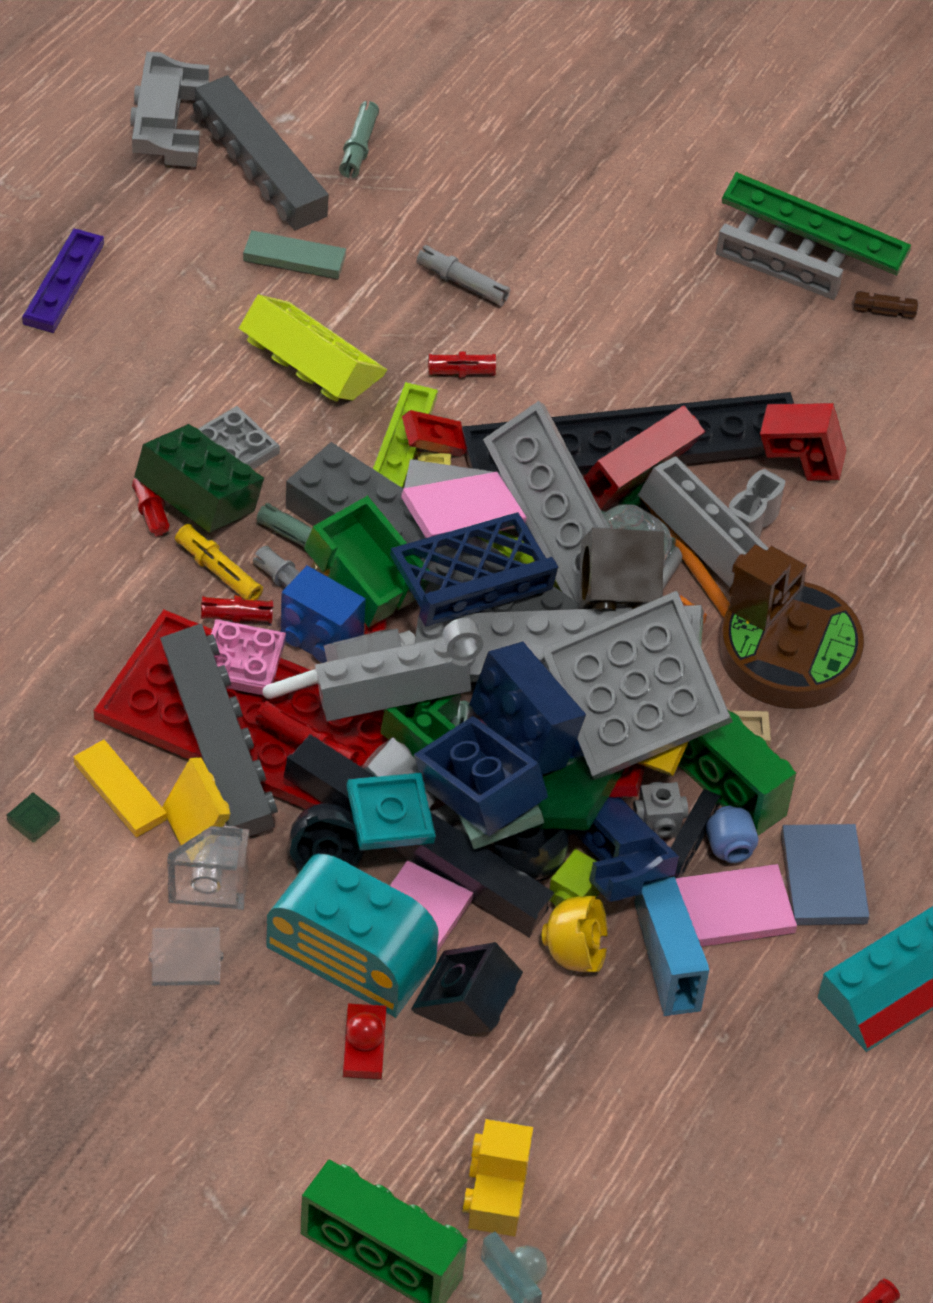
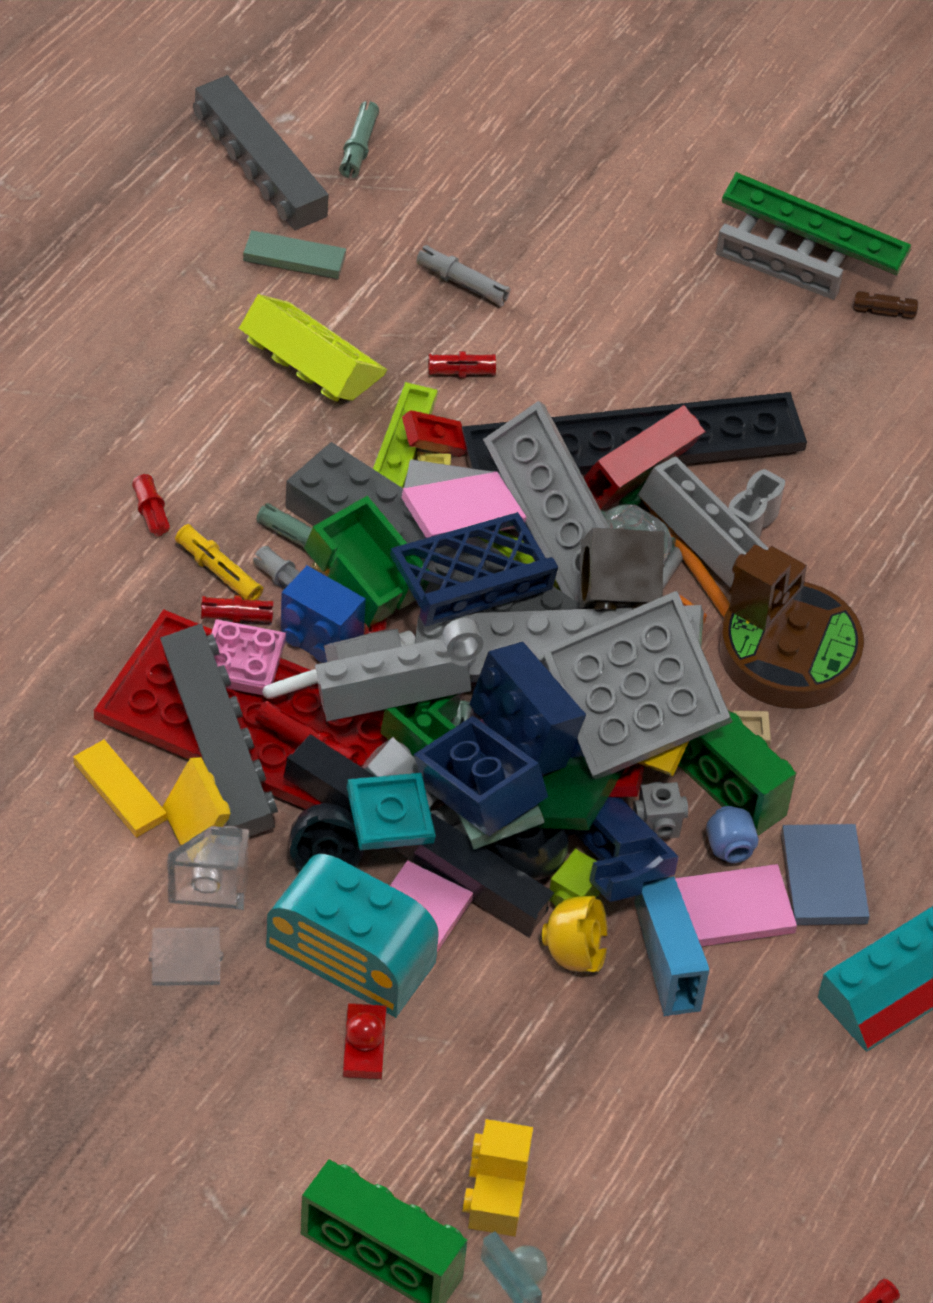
clear green tile [6,792,60,843] -> none
dark purple tile [22,228,104,333] -> none
light grey bracket [130,51,209,167] -> none
dark green brick [134,424,264,533] -> none
light grey tile [198,406,280,469] -> none
black slope [411,942,523,1035] -> none
black beam [670,789,722,878] -> none
red brick [760,403,847,481] -> none

